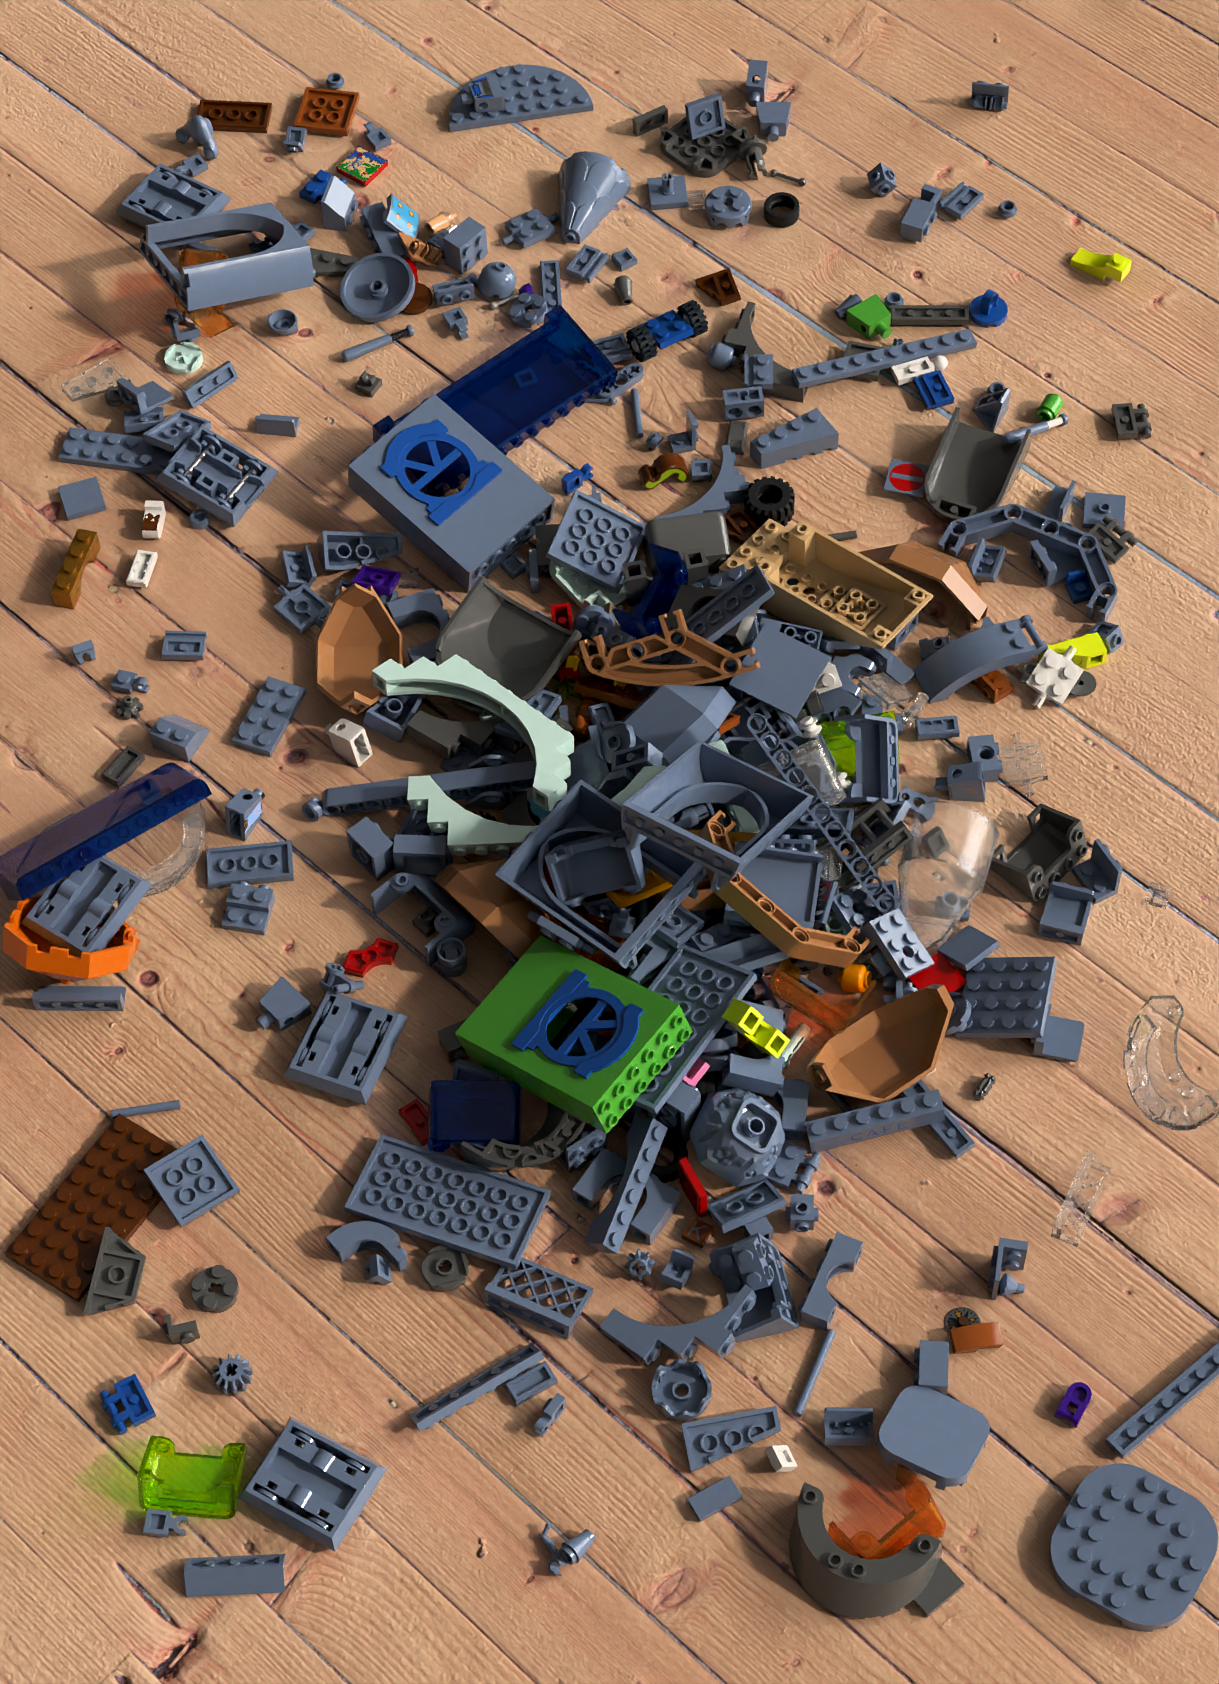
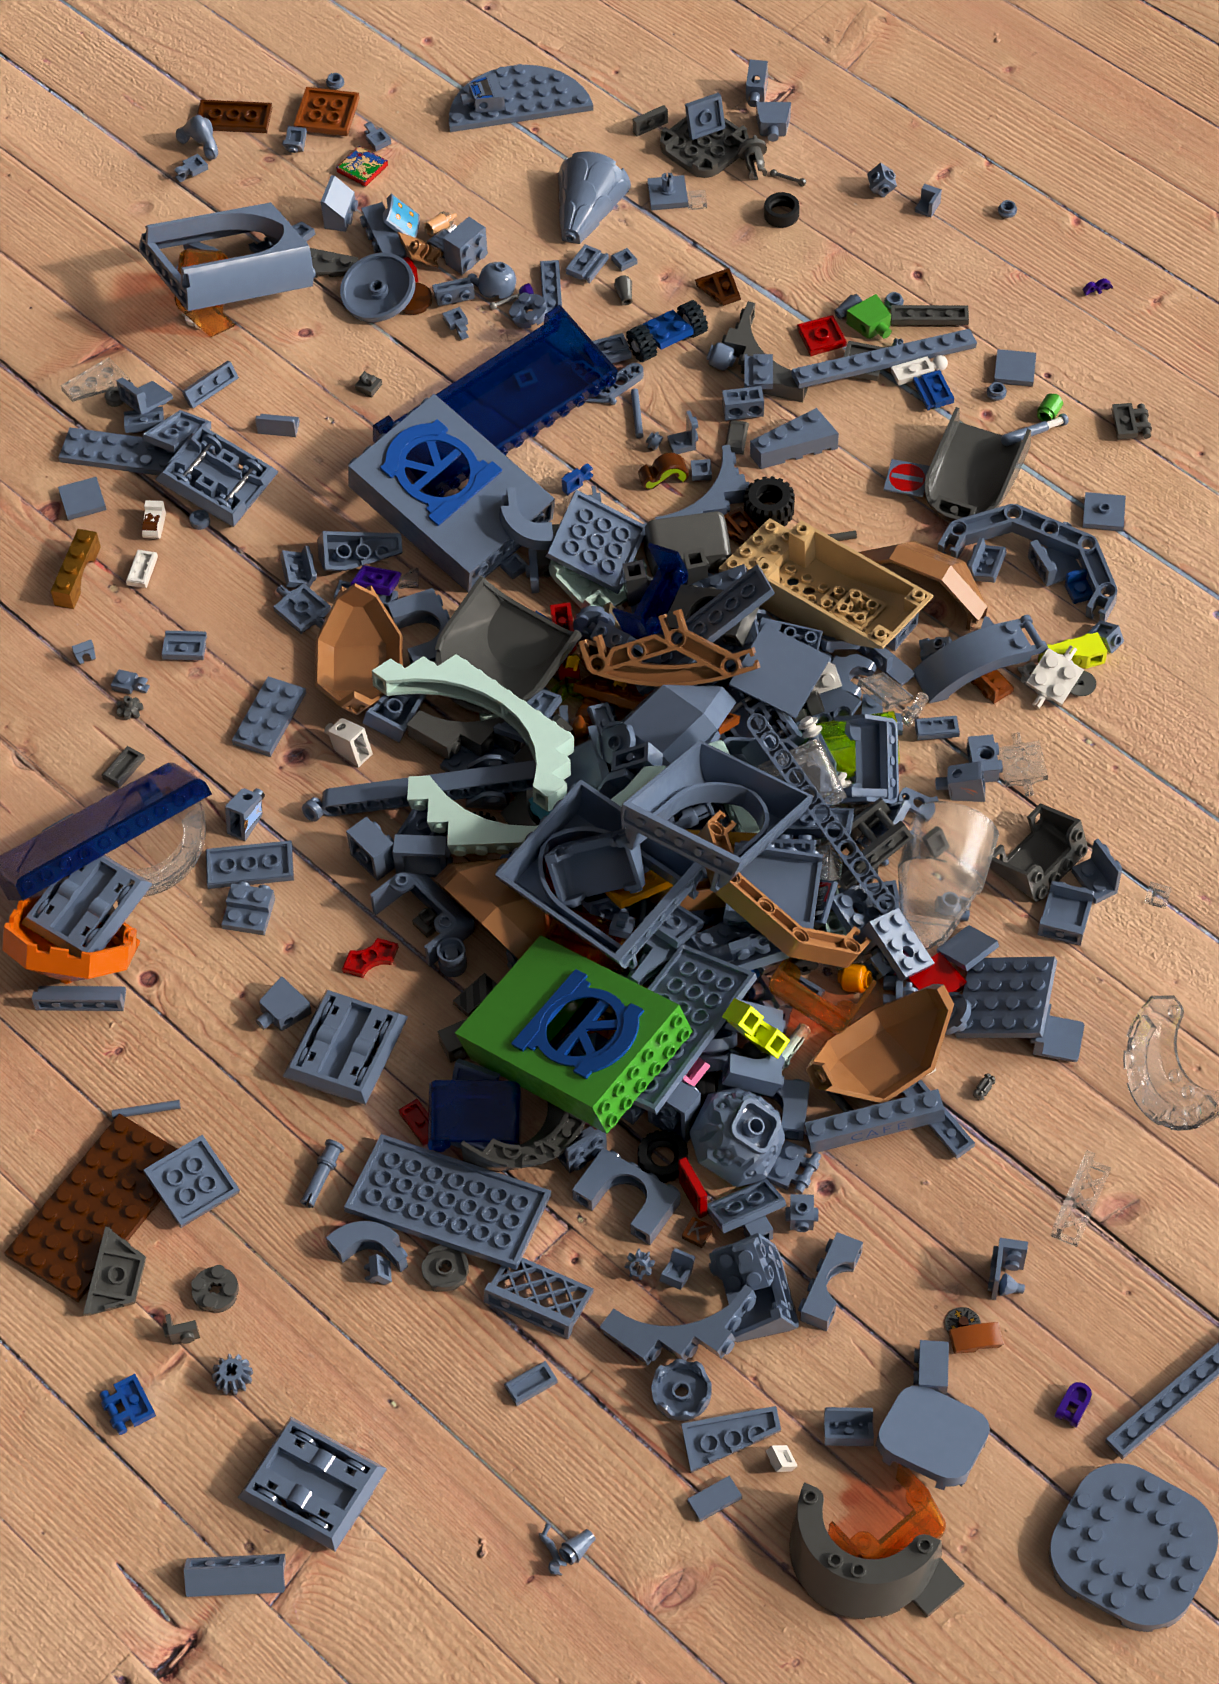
sand blue piece [116,164,230,247] -> none
clear neon green windscreen [137,1436,247,1519] -> none
sand blue plate [143,1508,189,1538] -> none
sand blue slope [149,714,210,762] -> none
light aqua tile [164,342,203,375] -> none
sand blue plate [165,308,183,326] -> none
sand blue bracket [170,319,200,342] -> none
sand blue hat [268,309,298,336] -> none
blue plate [299,169,346,205] -> none
sand blue piece [319,963,365,994] -> none
sand blue piece [341,325,414,362] -> none
sand blue plate [408,1343,544,1431] -> none
sand blue plate [501,208,559,249] -> none
sand blue plate [527,910,596,957] -> none
sand blue plate [534,1393,566,1437] -> none
sand blue arch [584,1116,668,1254] -> none
sand blue plate [705,186,751,229] -> none
sand blue bar [793,1329,836,1417] -> none
sand blue brick [900,197,937,242] -> none
sand blue plate [939,181,984,220] -> none
blue tile [969,289,1008,328] -> none
sand blue hinge [970,81,1009,111] -> none
sand blue slope [973,388,1011,433] -> none
sand blue panel [1043,480,1076,522] -> none
neon yellow slope [1070,248,1132,283] -> none
dark grey plate [1088,515,1138,564] -> none
none -> sand blue pin [300,1139,345,1208]
none -> dark grey tile [453,973,497,1017]
none -> sand blue arch [499,487,554,550]
none -> sand blue plate [728,934,771,961]
none -> red tile [797,315,847,356]
none -> sand blue tile [839,788,887,798]
none -> sand blue tile [994,349,1036,387]
none -> dark purple piece [1082,278,1113,296]

